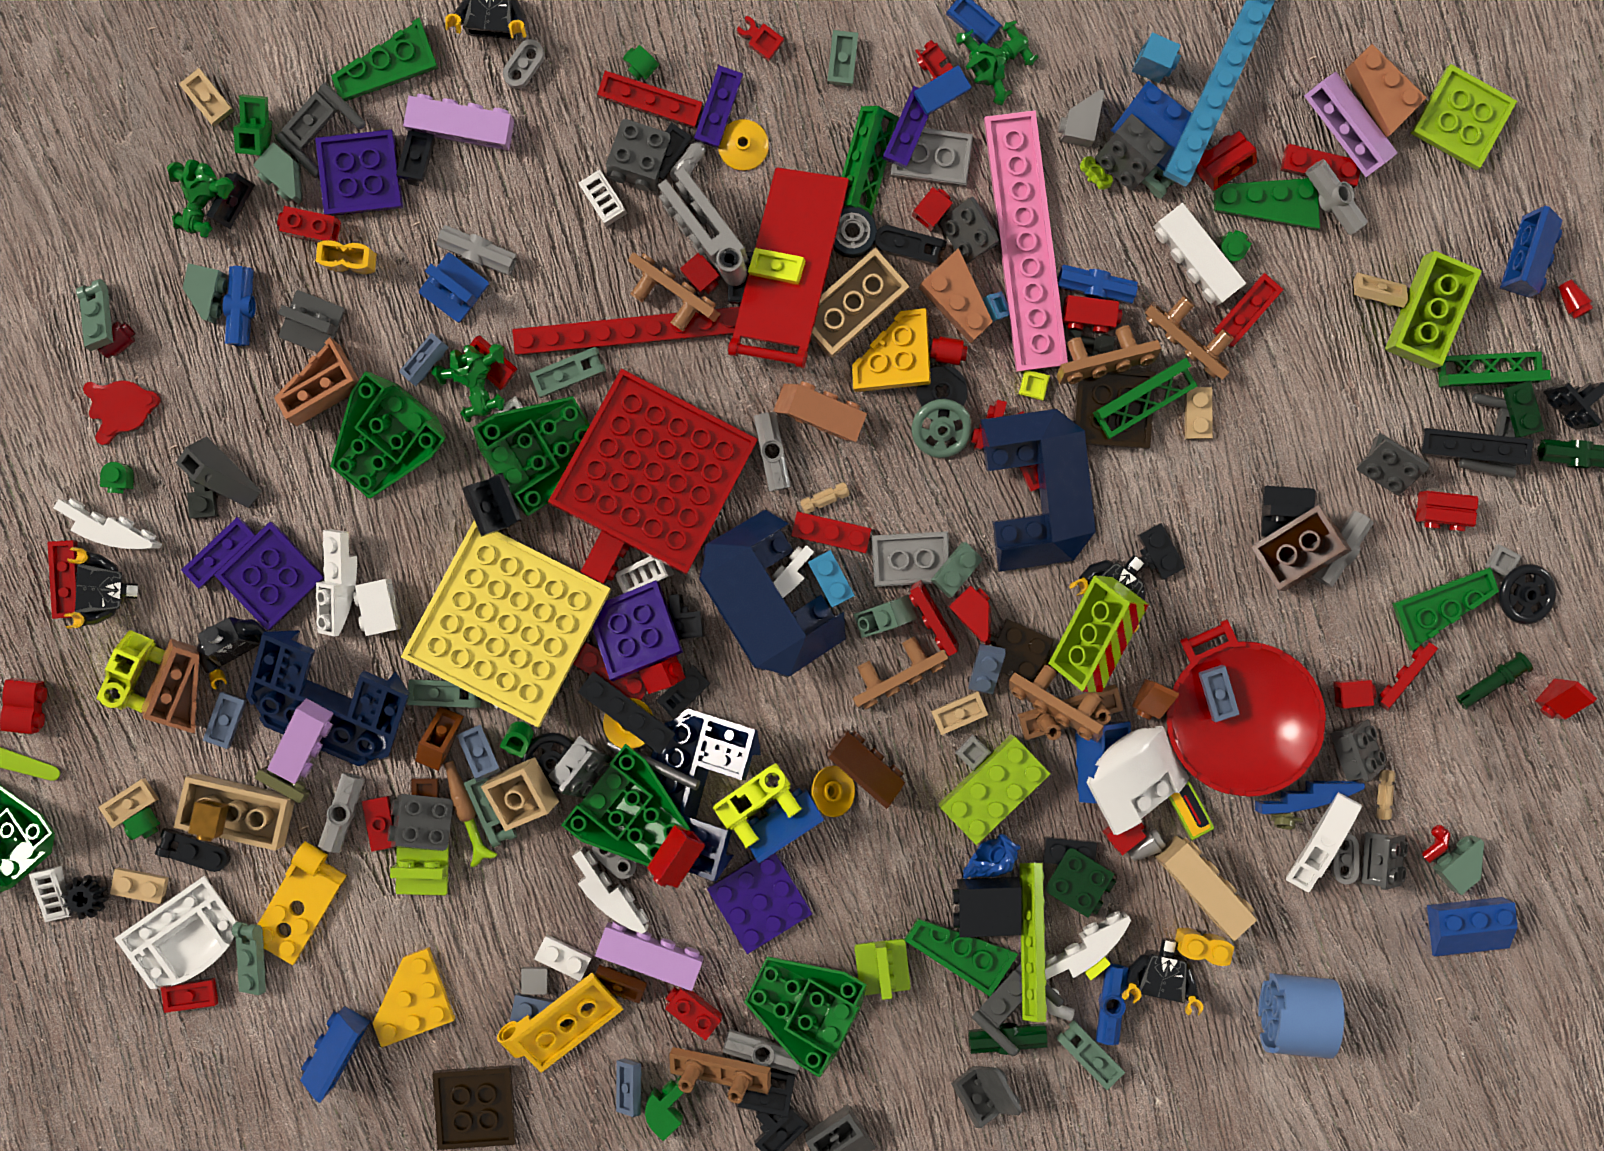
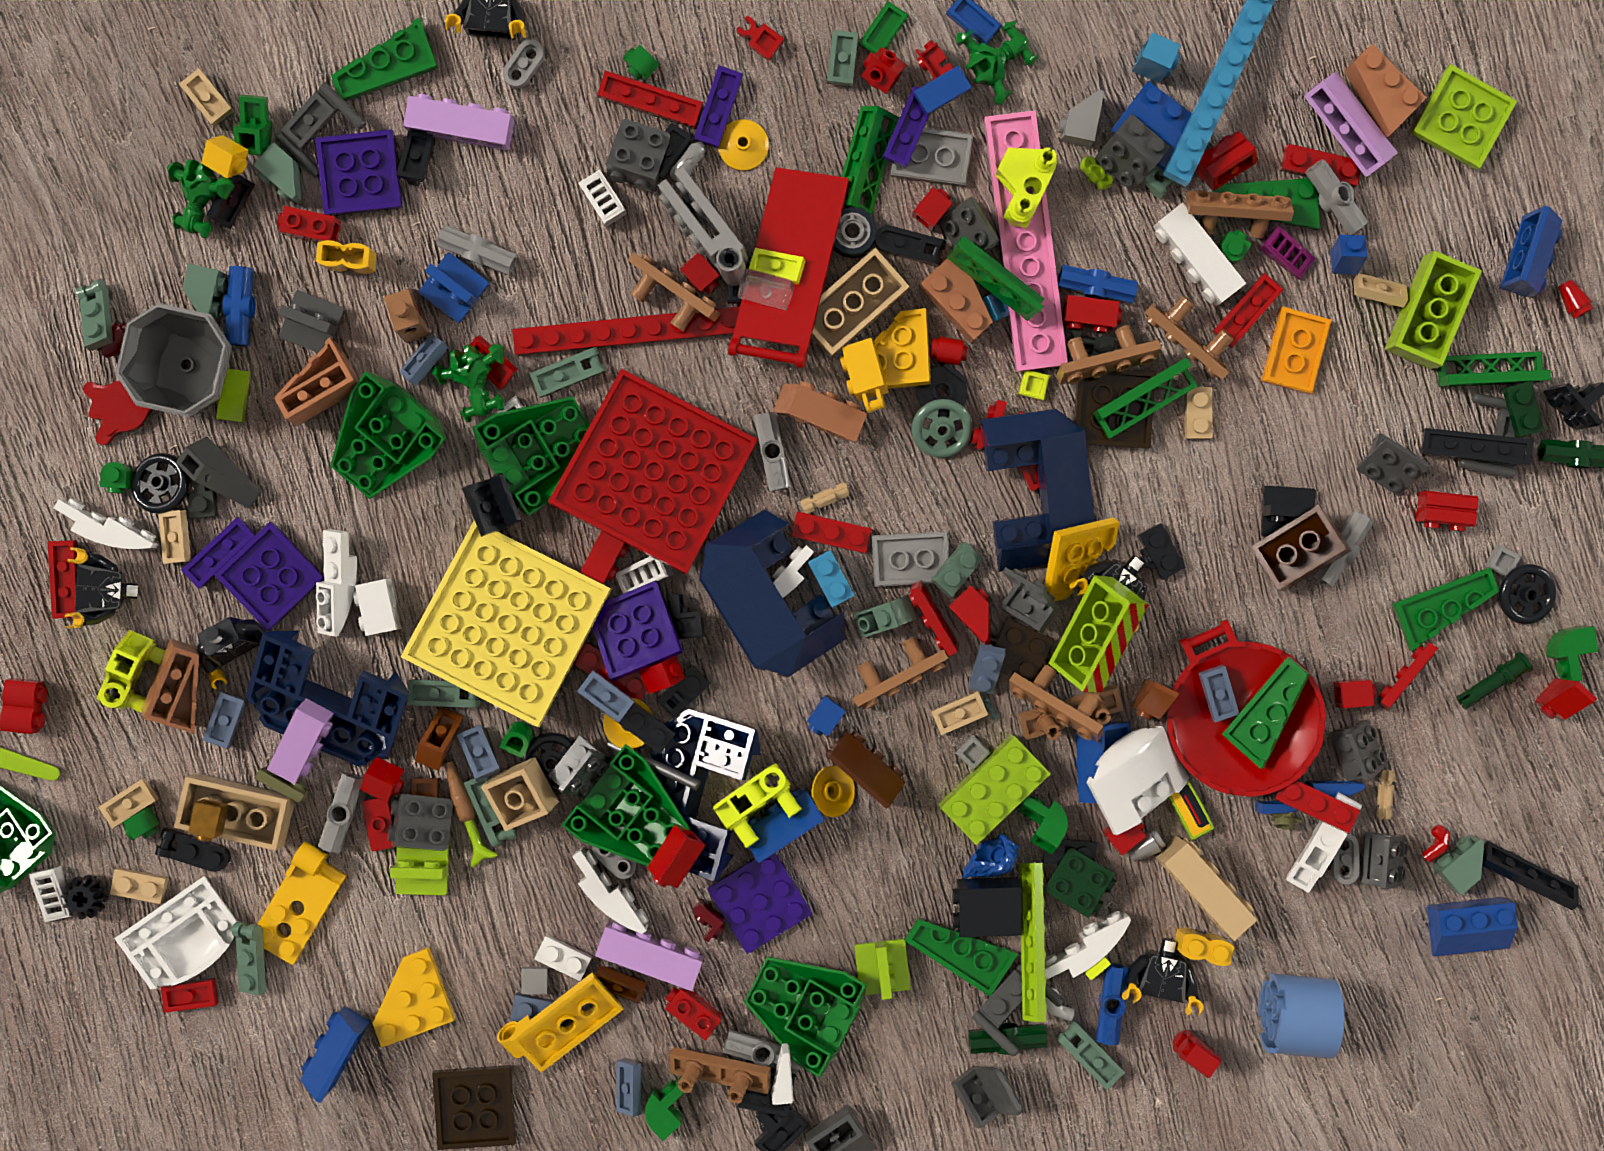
none -> dark grey rock [116,303,232,417]
none -> black plate [131,453,190,514]
none -> tan plate [158,510,191,564]
none -> yellow brick [201,135,249,178]
none -> lime tile [216,369,251,423]
none -> red brick [360,757,405,803]
none -> medium nougat torso [384,289,430,343]
none -> sand blue plate [577,670,635,723]
none -> dark red bracket [693,898,725,942]
none -> clear slope [738,268,795,311]
none -> white slope [771,1043,793,1105]
none -> blue brick [807,695,846,736]
none -> yellow brick [840,338,889,413]
none -> green tile [859,1,909,54]
none -> red brick [861,47,907,94]
none -> green fence [947,235,1044,321]
none -> clear light blue piece [983,697,999,720]
none -> neon yellow piece [995,147,1057,229]
none -> dark grey bracket [1000,568,1060,634]
none -> green brick [1017,796,1068,855]
none -> yellow plate [1044,517,1120,602]
none -> red brick [1173,1030,1221,1078]
none -> medium nougat plate [1185,190,1294,238]
none -> green wing [1222,657,1310,769]
none -> magenta slope [1259,226,1315,279]
none -> light orange tile [1261,307,1332,394]
none -> red plate [1275,780,1360,834]
none -> blue brick [1330,234,1368,275]
none -> black plate [1482,841,1579,910]
none -> green brick [1546,625,1599,681]

